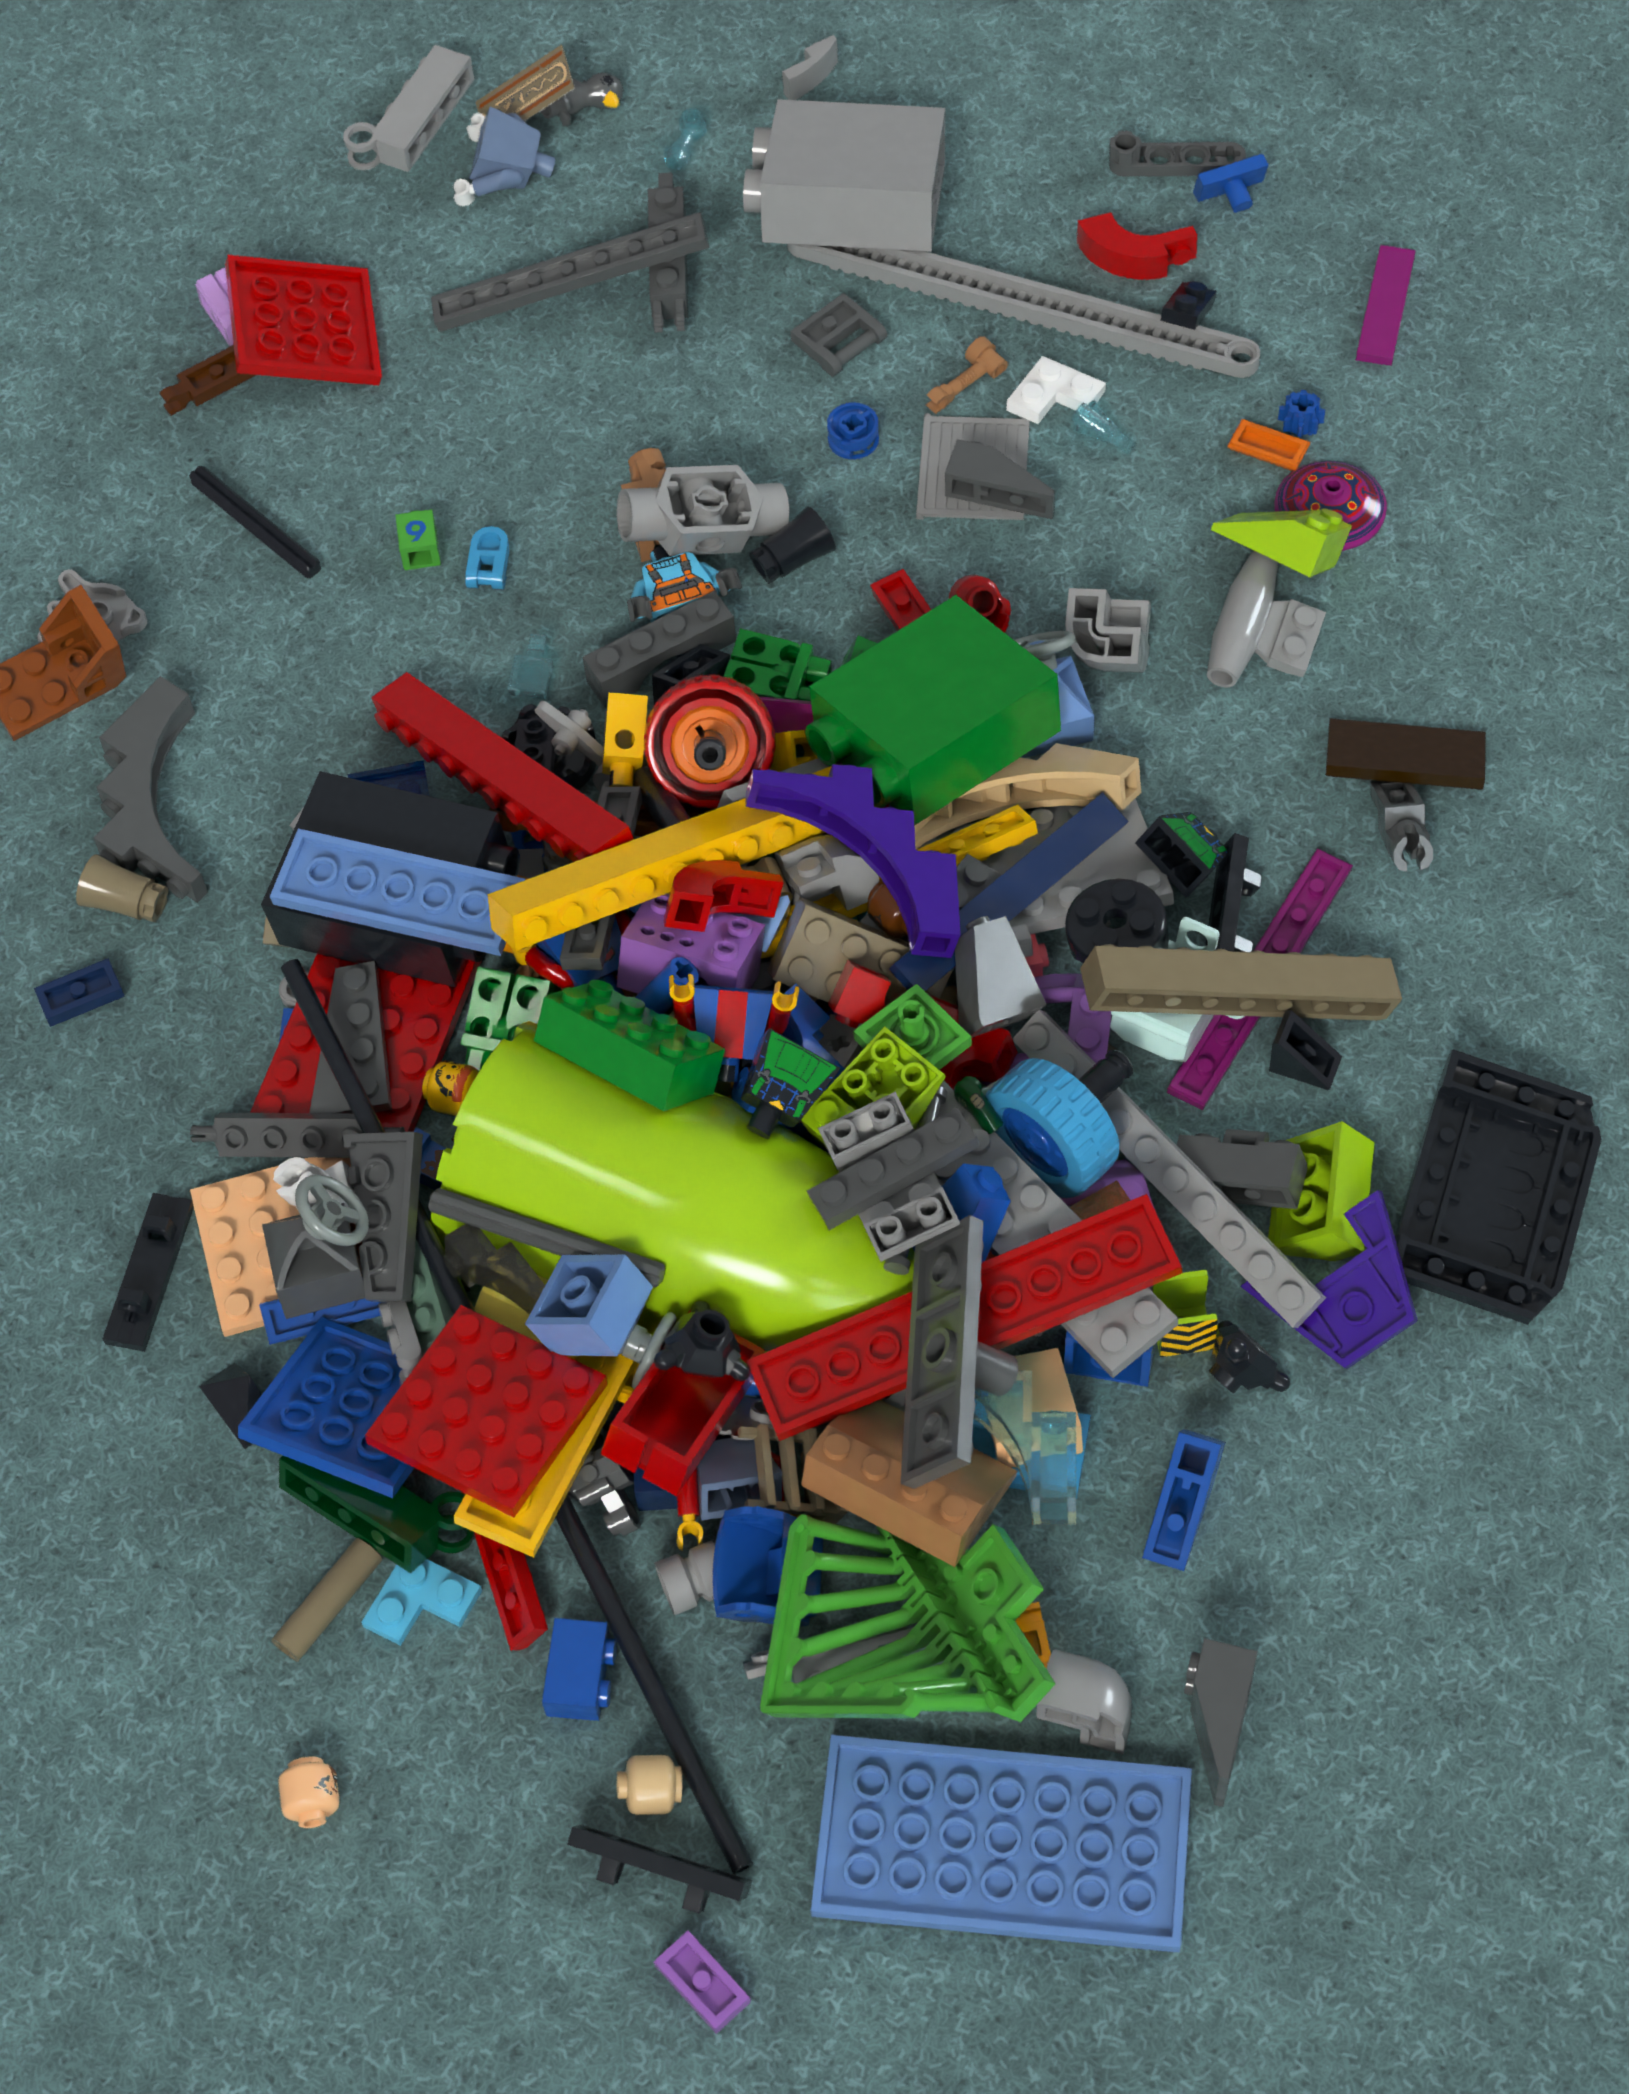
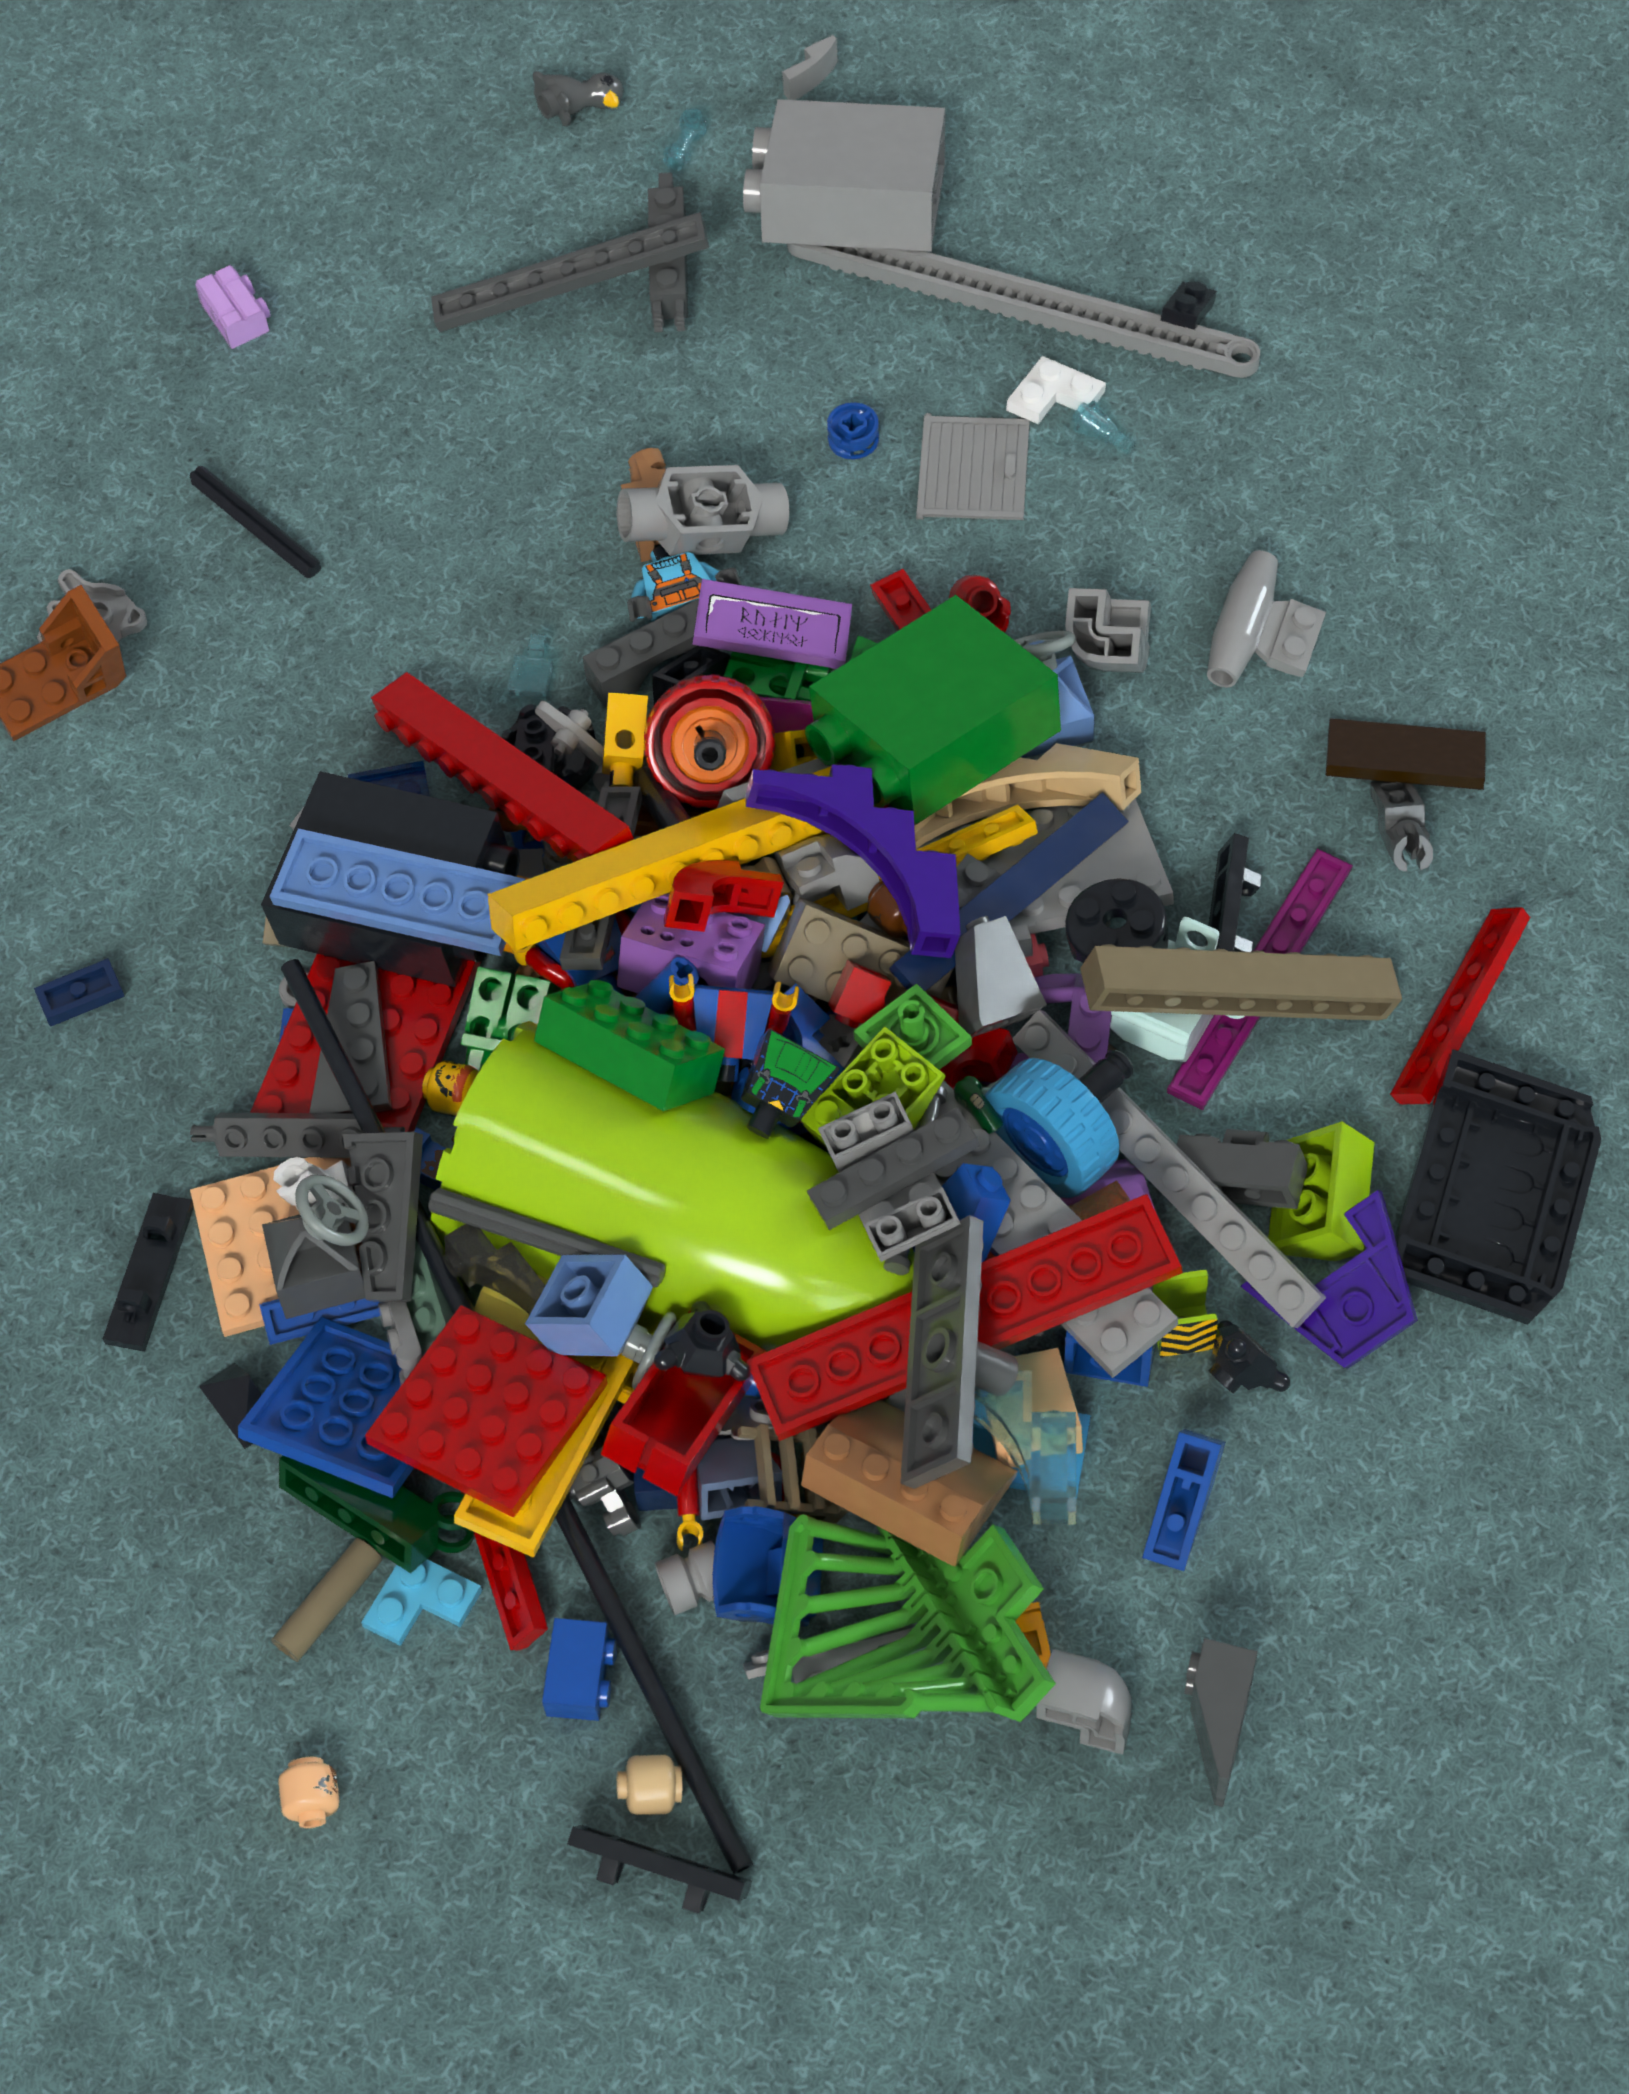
dark tan plant [76,854,169,922] -> none
dark grey arch [94,676,208,903] -> none
reddish brown plate [160,345,256,416] -> none
red plate [225,255,382,386] -> none
light grey hinge [343,45,474,172] -> none
bright green brick [396,509,441,570] -> none
sand blue torso [453,107,555,206] -> none
dark azure plate [465,526,510,590] -> none
sticker [476,44,575,121] -> none
medium lavender plate [653,1931,751,2034] -> none
black plant [749,506,836,584] -> none
dark grey plate [790,293,887,377] -> none
medium blue plate [811,1735,1192,1953] -> none
medium nougat brick [926,336,1008,414] -> none
dark grey slope [945,439,1055,519] -> none
red arch [1077,212,1198,280] -> none
dark grey beam [1109,131,1246,177] -> none
black torso [1135,812,1228,898] -> none
blue tile [1193,154,1268,213] -> none
lime slope [1211,508,1352,577] -> none
orange tile [1228,419,1310,471] -> none
black slope [1269,1010,1342,1090] -> none
dish [1274,461,1387,551] -> none
blue gear [1278,390,1325,438] -> none
magenta tile [1356,245,1416,366] -> none
none -> medium lavender tile [692,579,852,669]
none -> red plate [1390,907,1531,1105]

